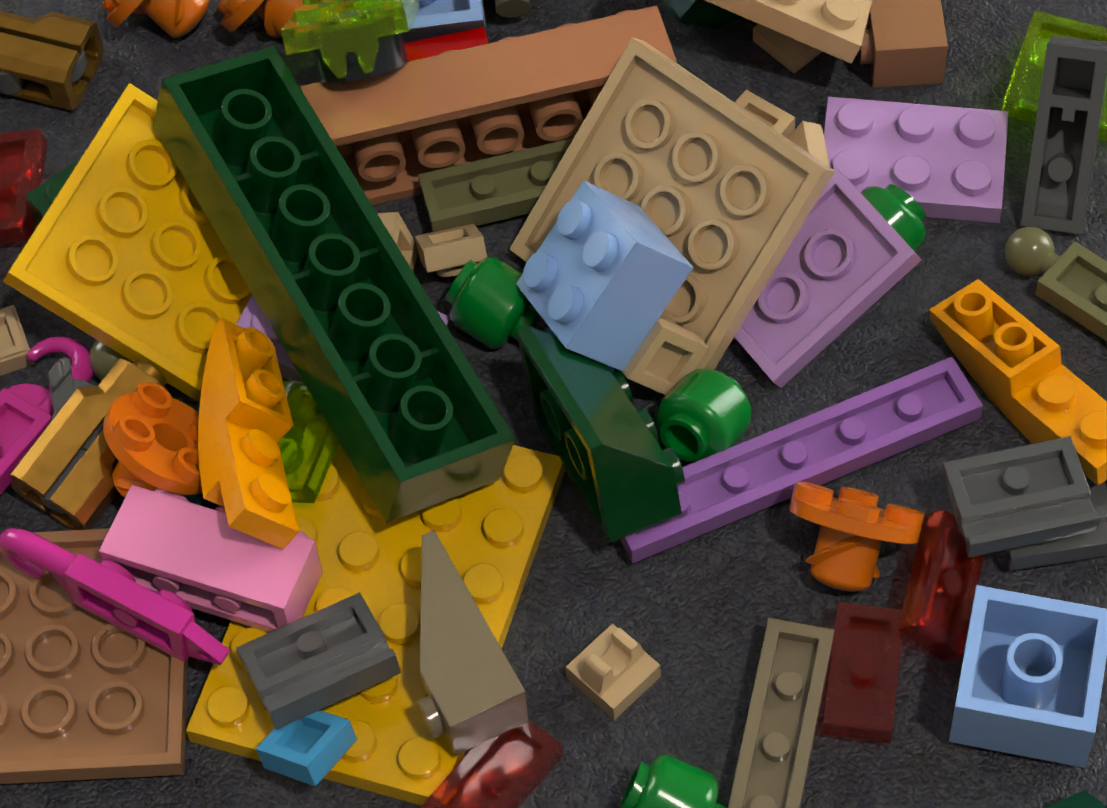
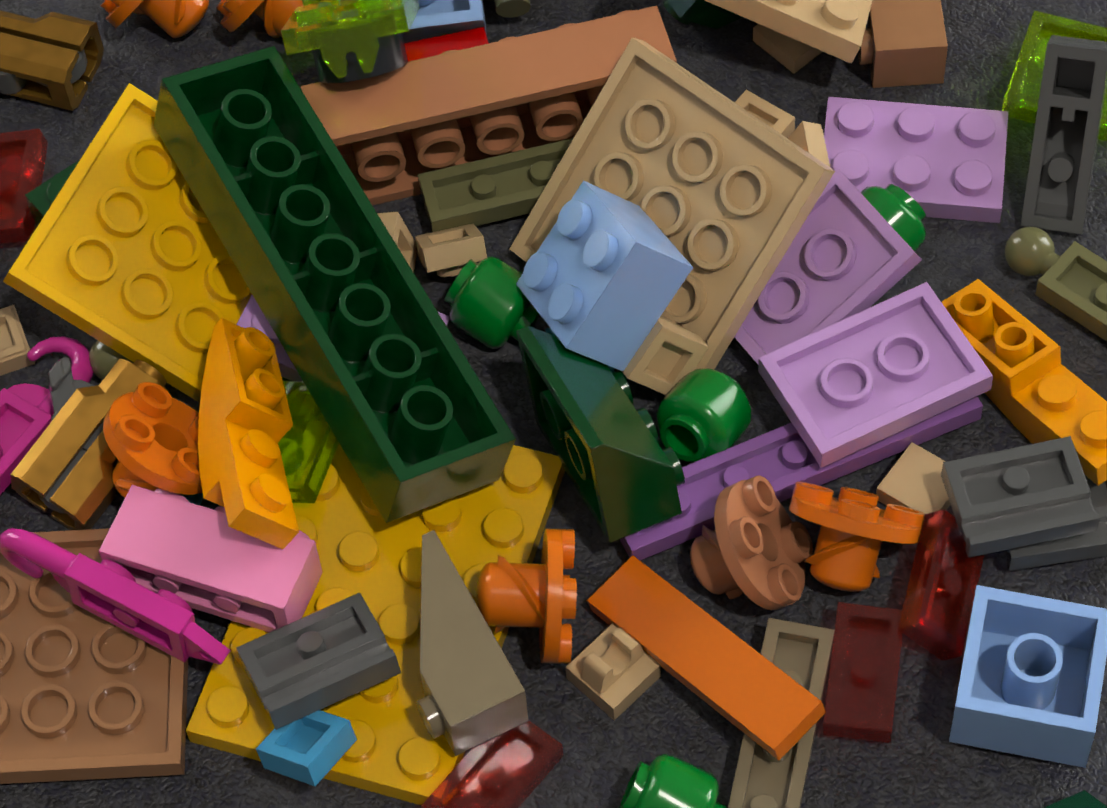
none -> orange plate [476,528,577,664]
none -> orange tile [587,555,826,761]
none -> nougat plate [690,475,813,610]
none -> lavender plate [758,282,993,468]
none -> tan tile [876,442,951,531]

